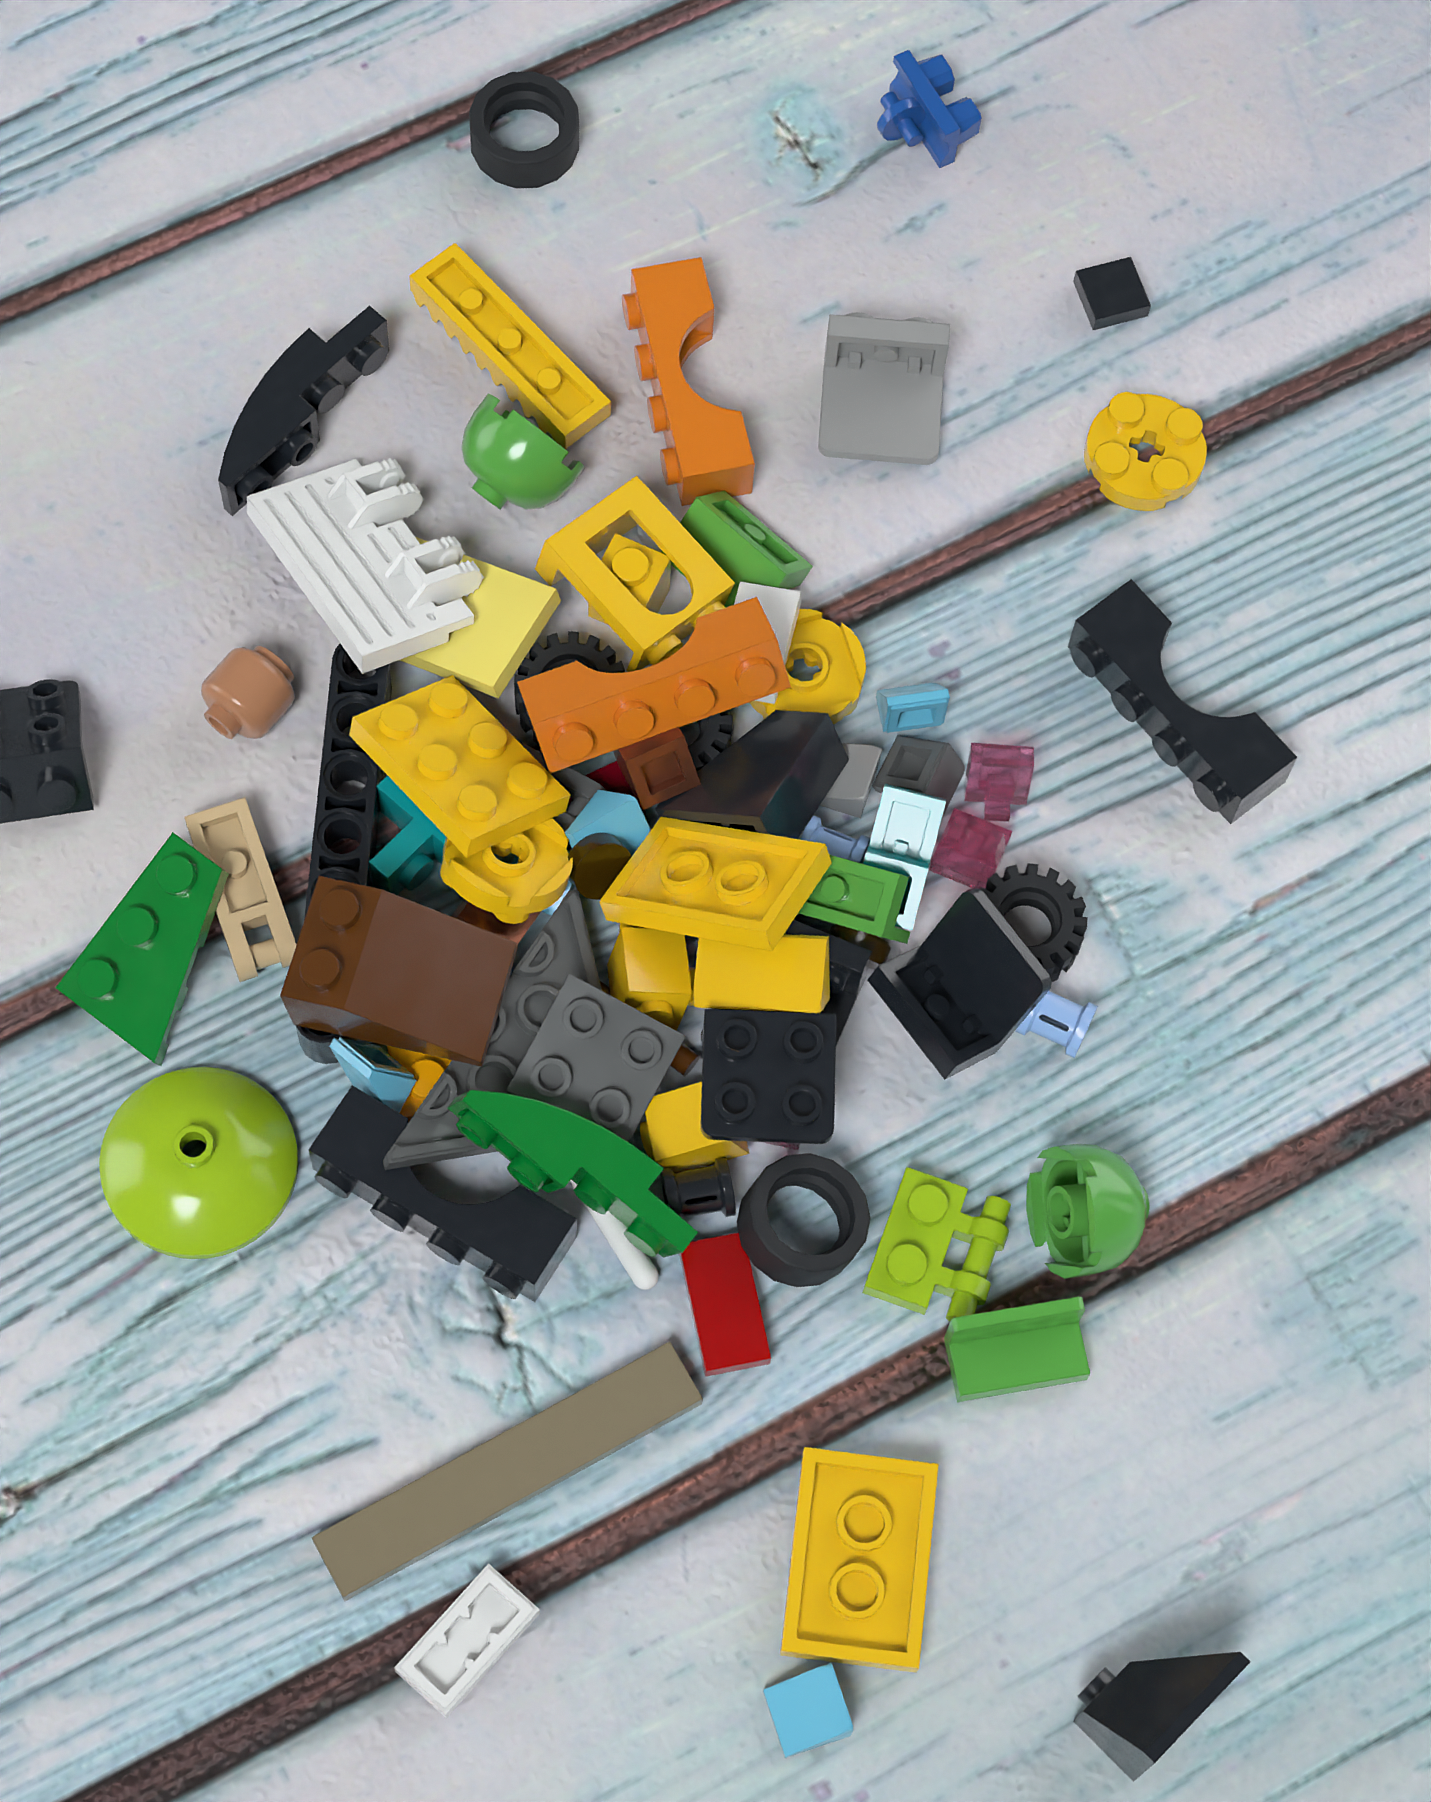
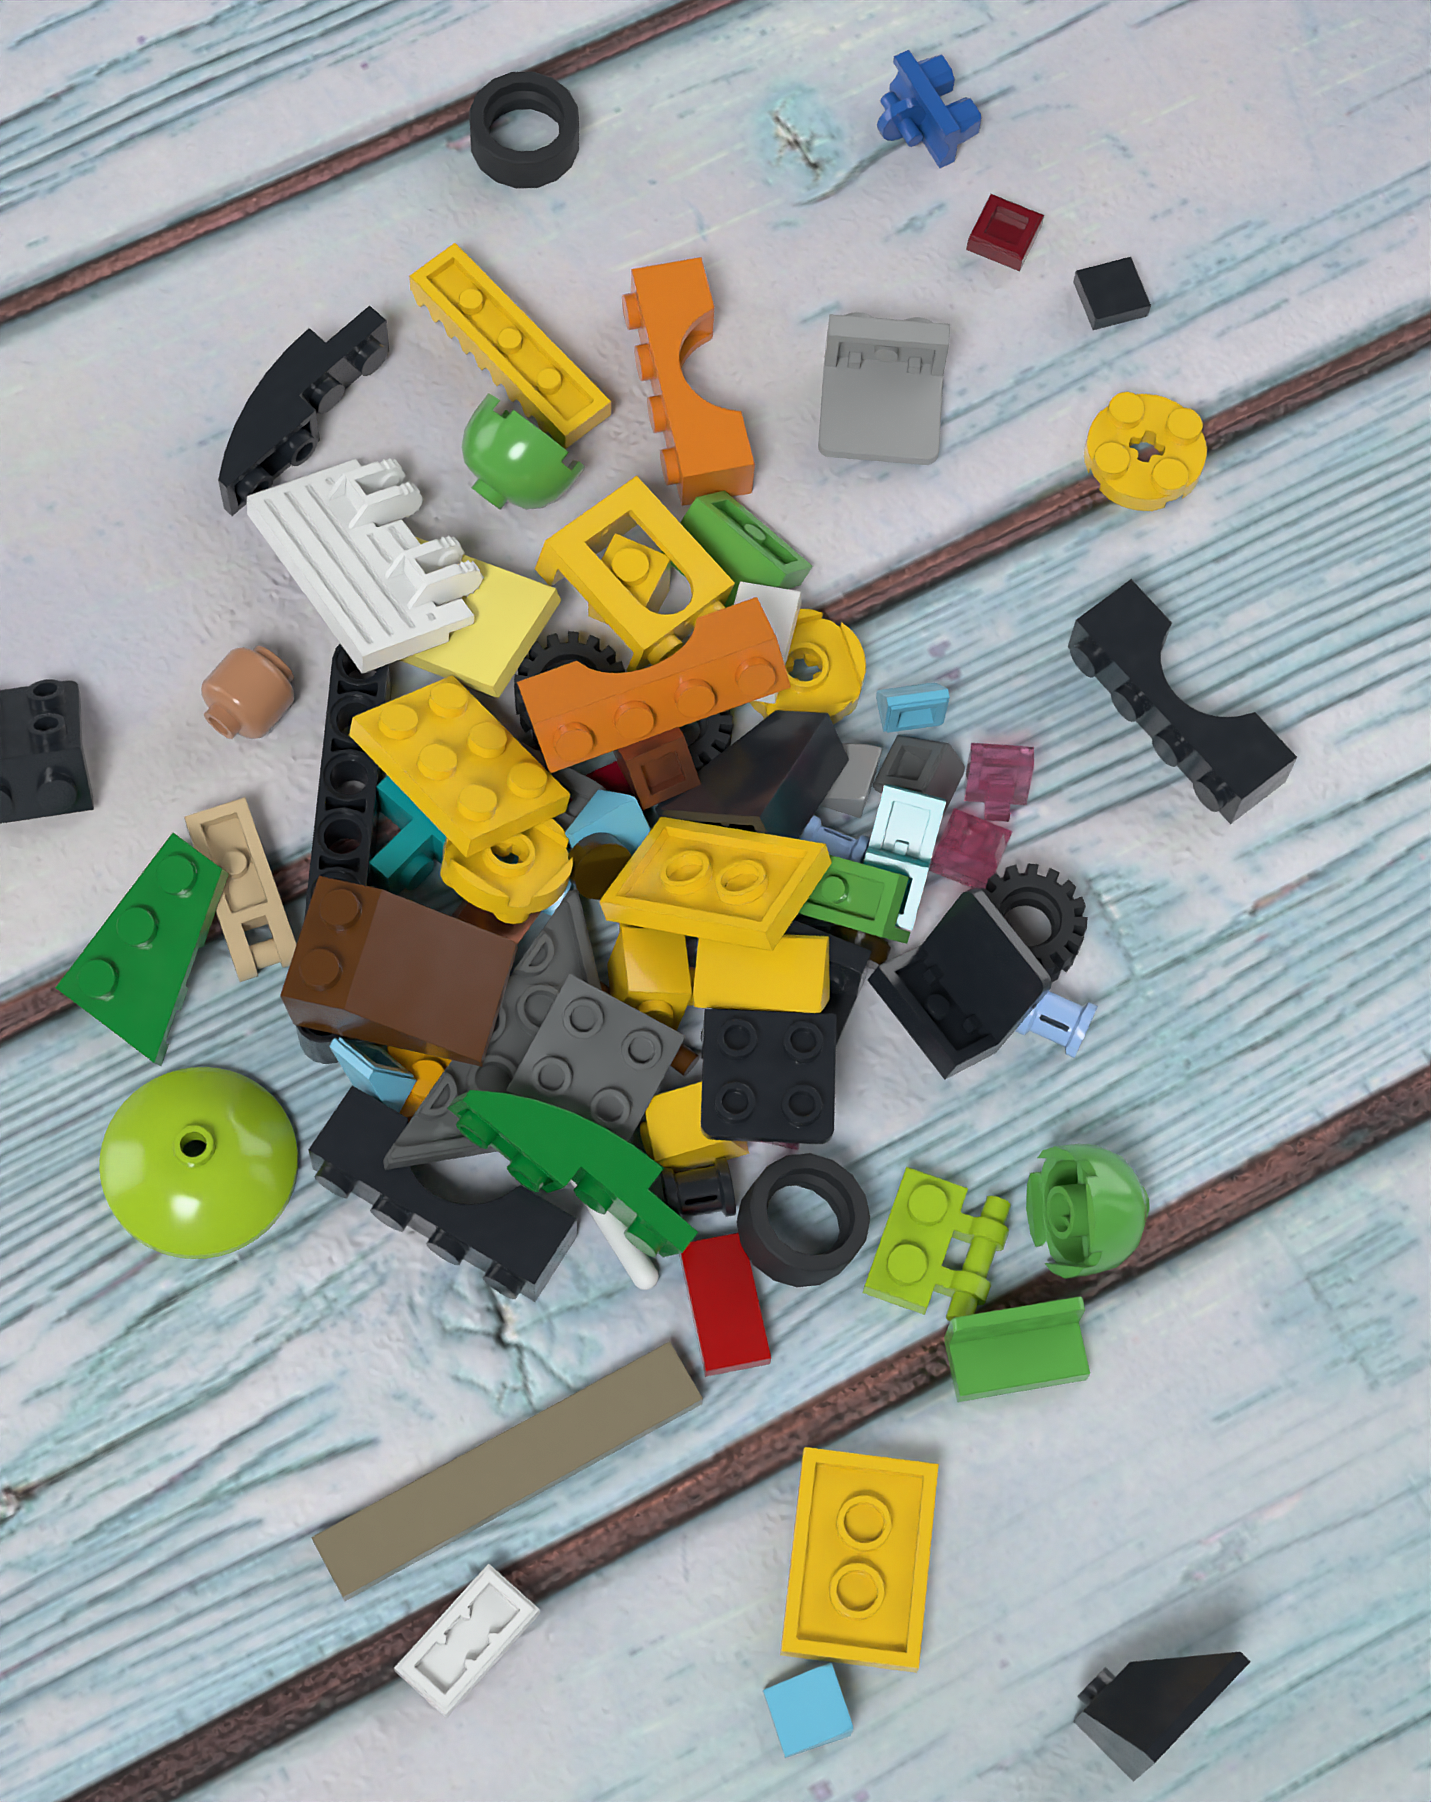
none -> dark red tile [966,194,1044,272]

